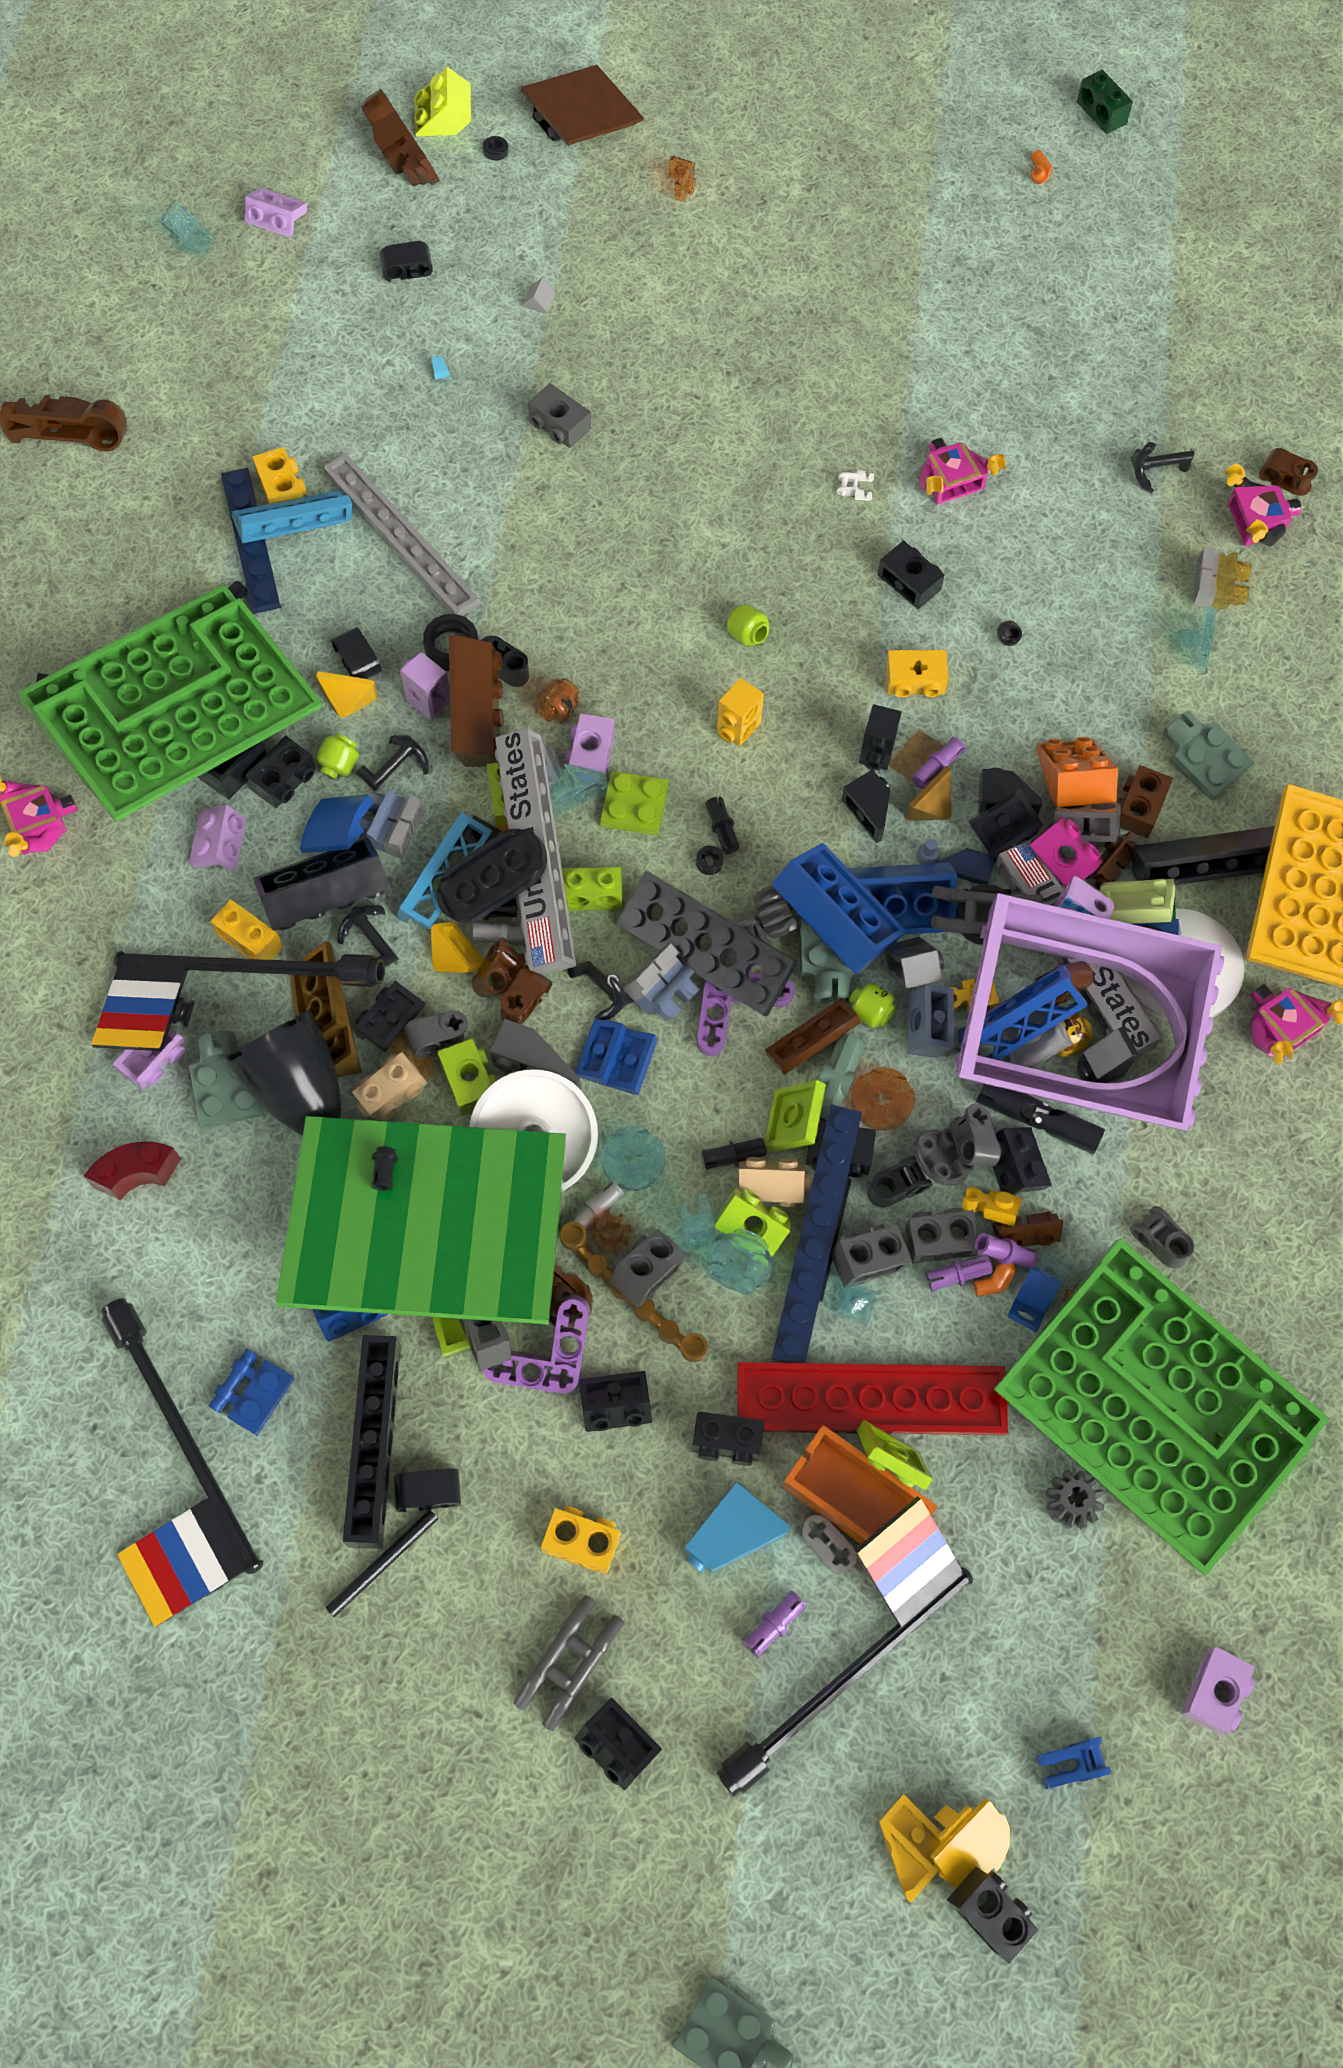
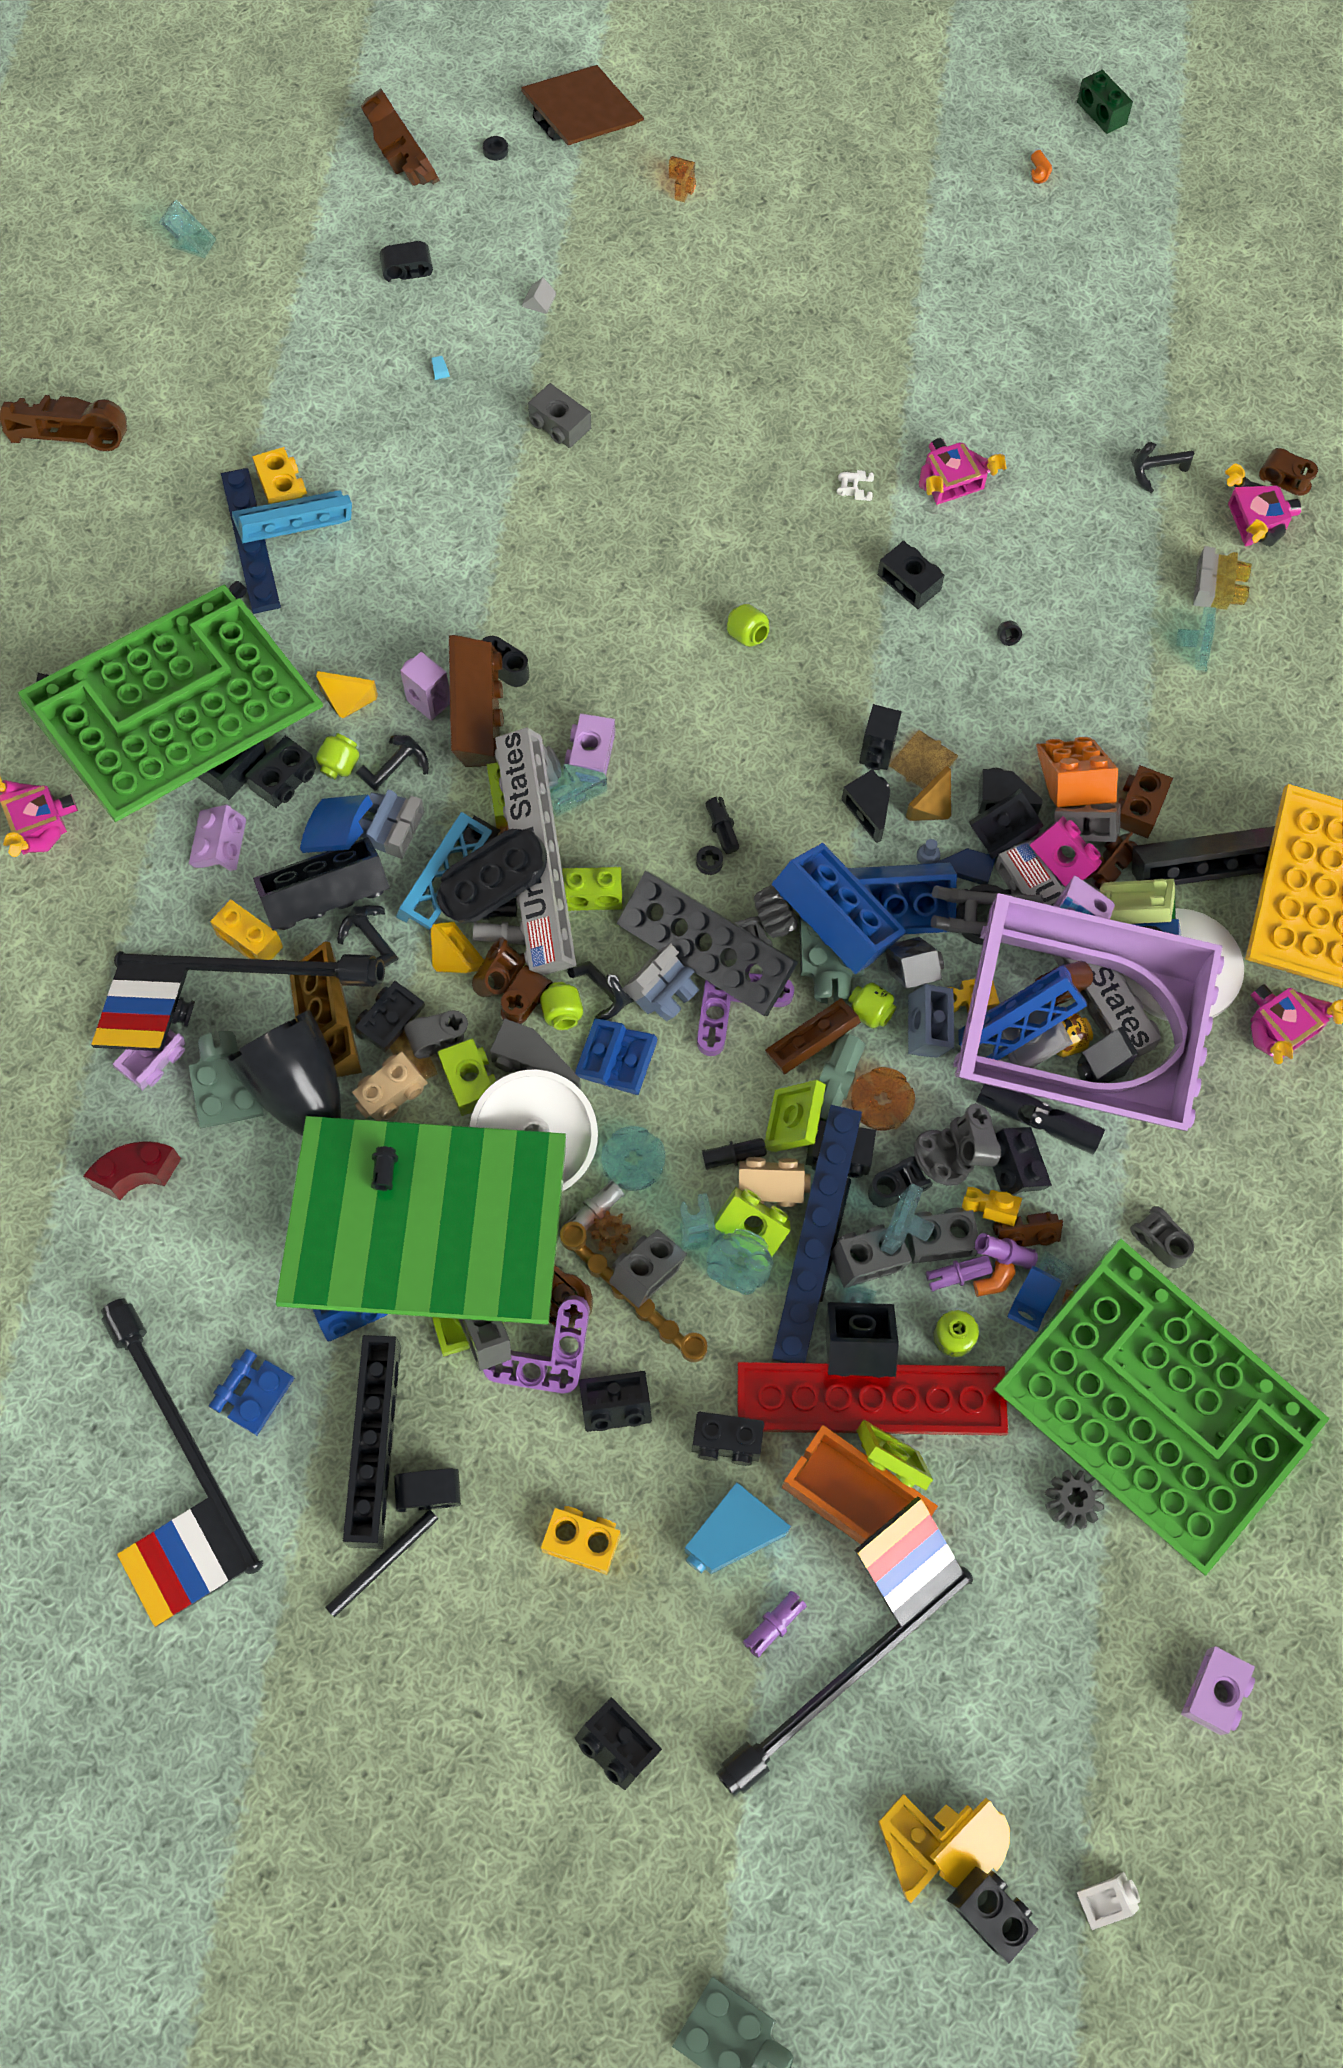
lavender bracket [244,187,307,237] -> none
light grey plate [323,453,480,616] -> none
black beam [331,627,382,679] -> none
neon yellow slope [414,67,471,136] -> none
black tyre [423,614,478,671] -> none
dark grey piece [513,1595,624,1731] -> none
clear orange head [536,678,580,722] -> none
lime plate [600,771,669,836] -> none
yellow brick [717,677,764,747] -> none
light grey beam [801,1515,857,1575] -> none
yellow brick [885,650,949,698] -> none
medium lavender pin [911,737,966,789] -> none
blue piece [1036,1737,1112,1789] -> none
sand green plate [1163,711,1254,800] -> none
none -> lime head [540,982,583,1030]
none -> black brick [826,1302,899,1378]
none -> clear light blue tile [880,1183,934,1255]
none -> lime head [933,1310,979,1357]
none -> white bracket [1077,1872,1140,1930]

